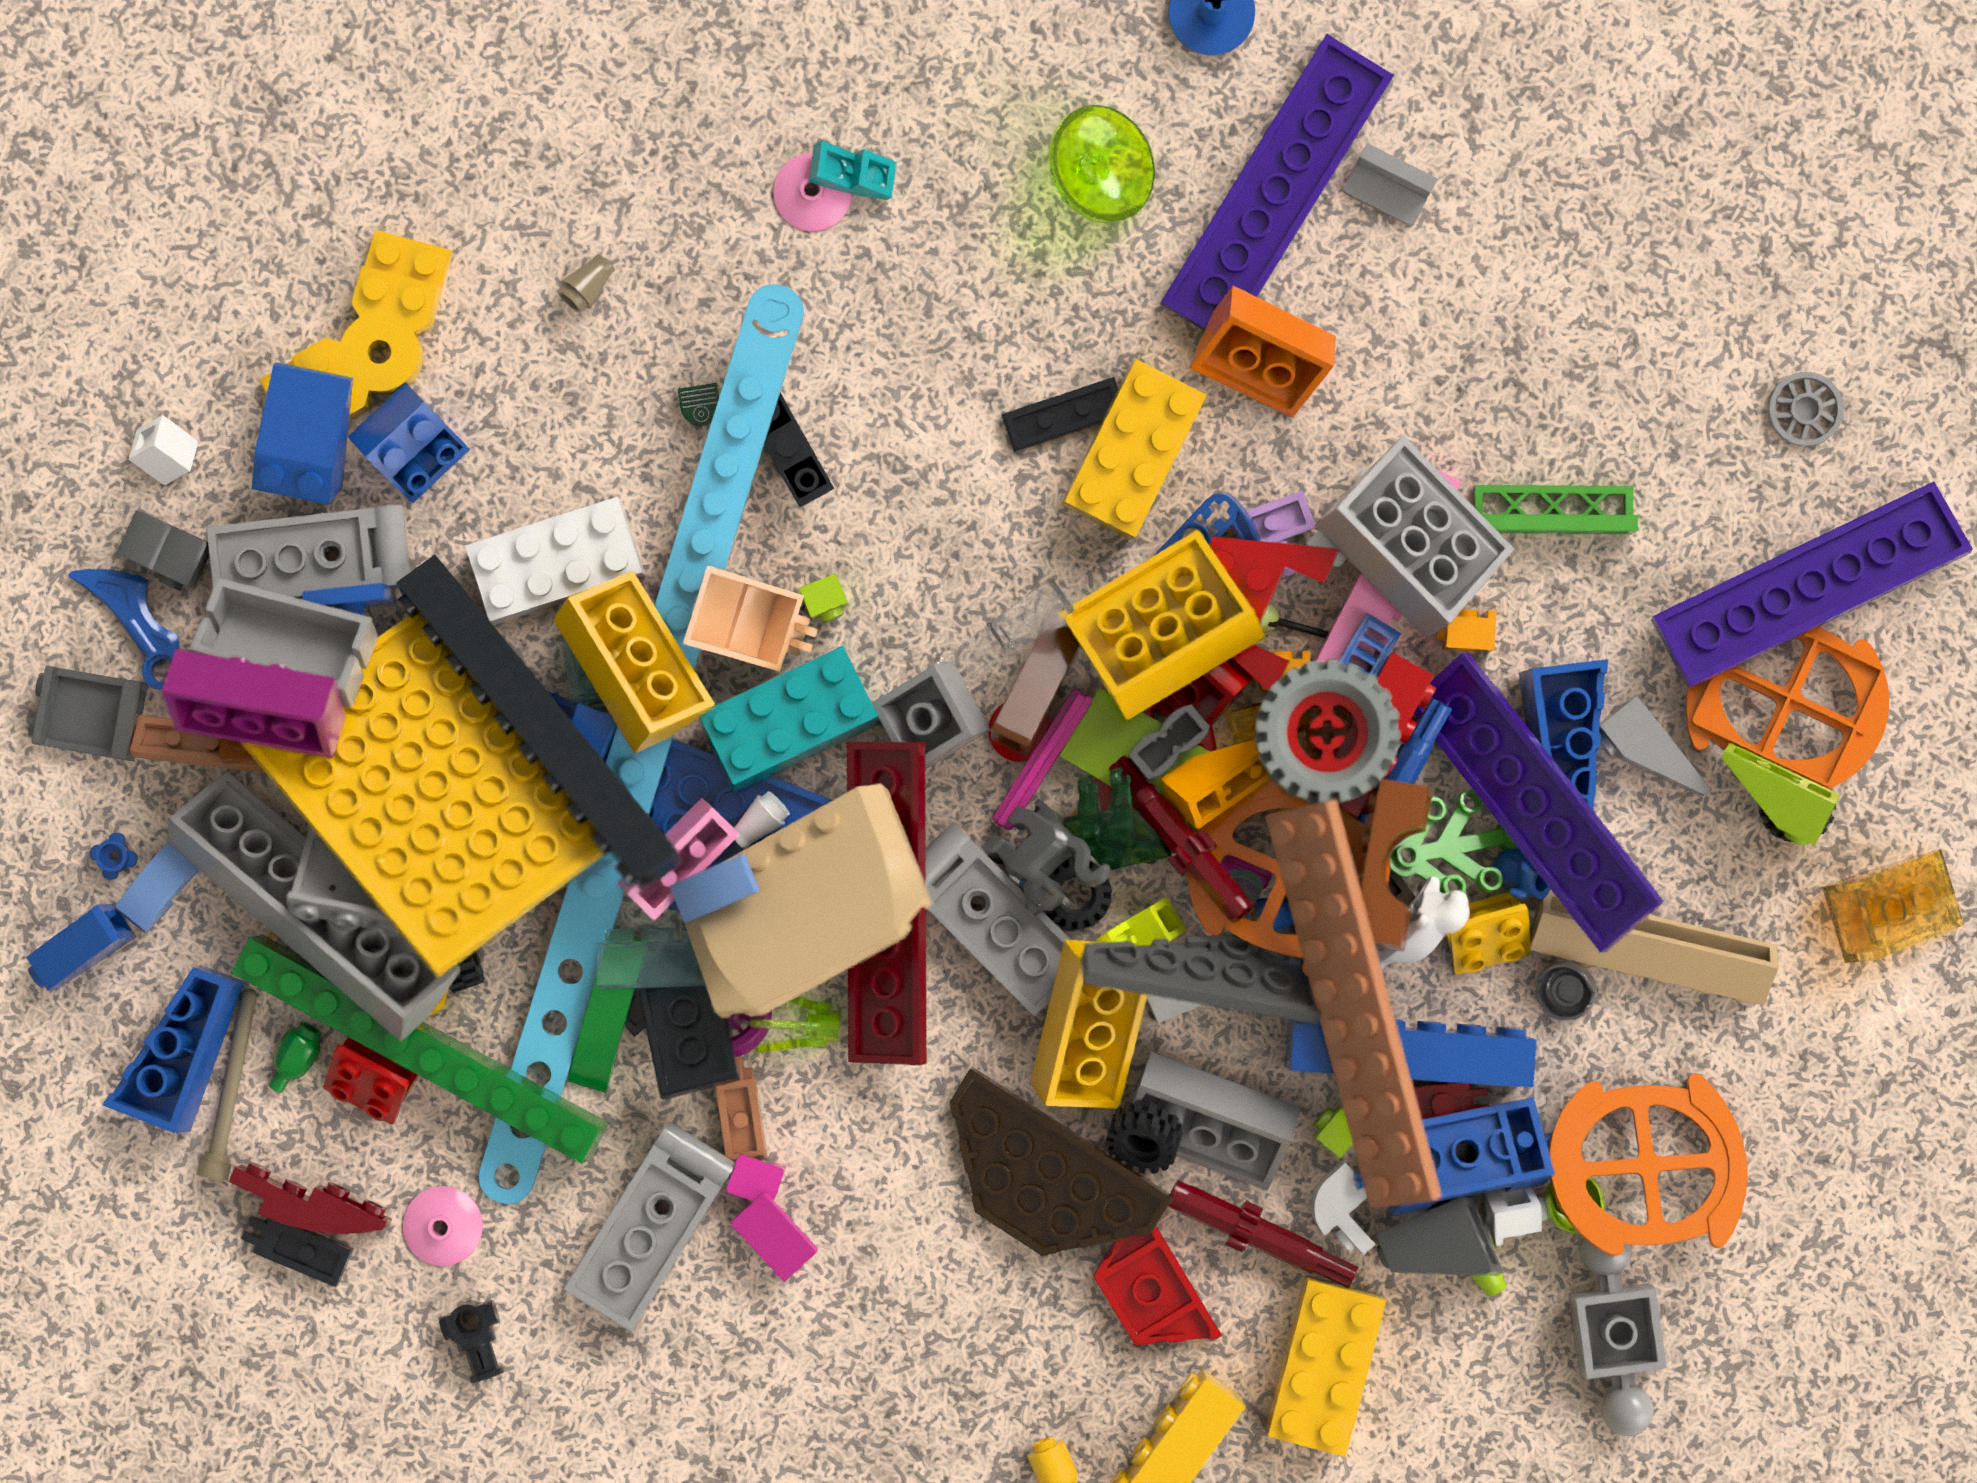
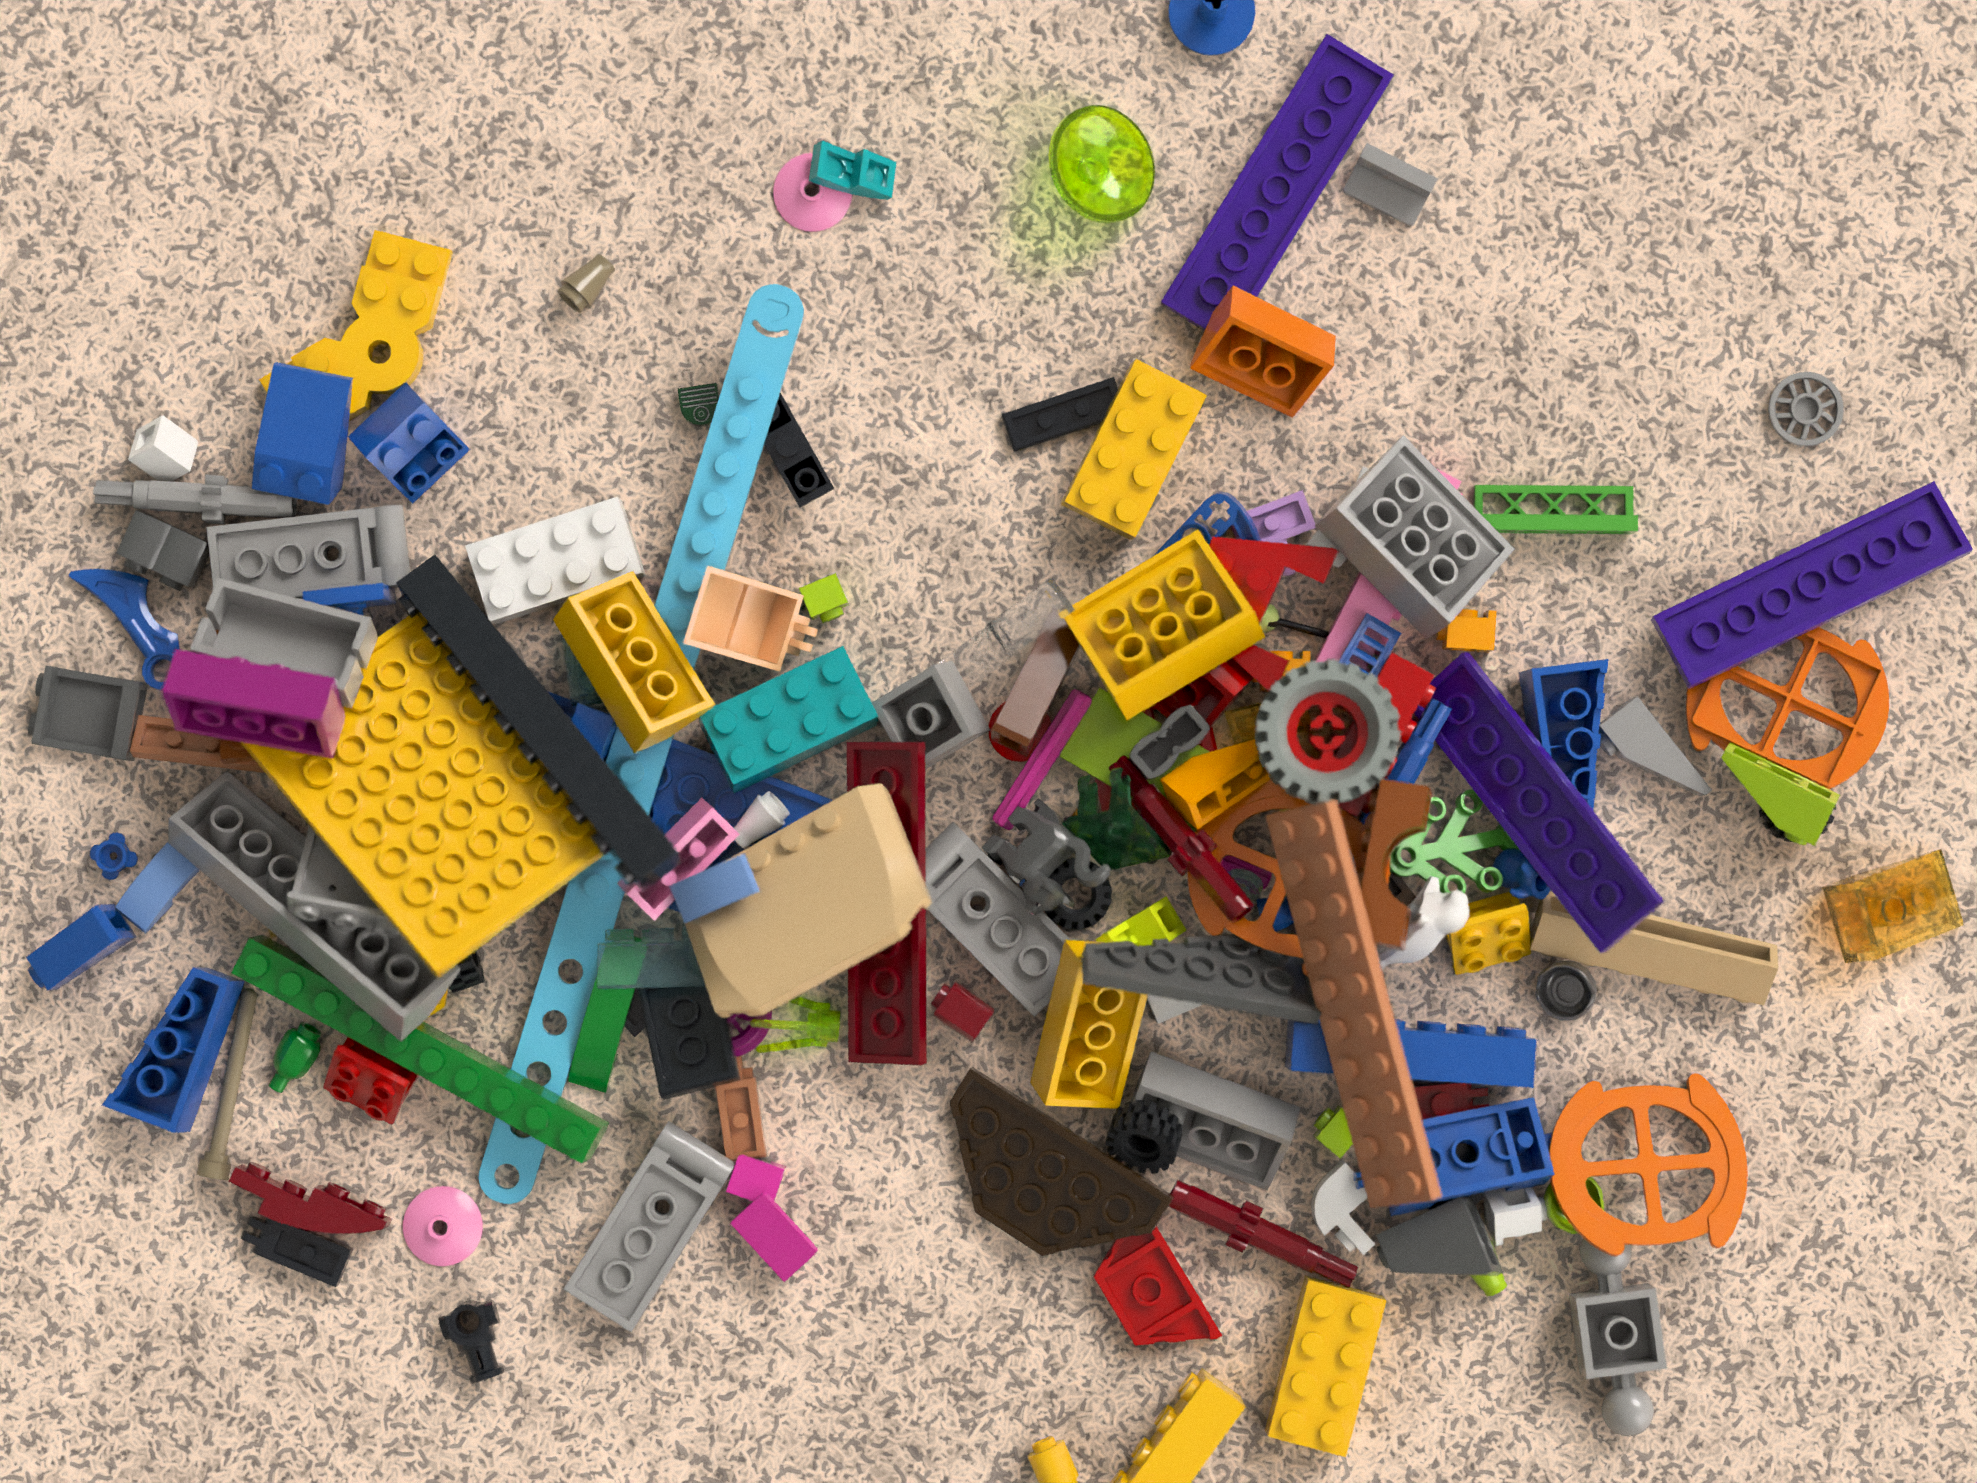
none -> light grey piece [93,474,297,524]
none -> dark red brick [930,982,995,1043]

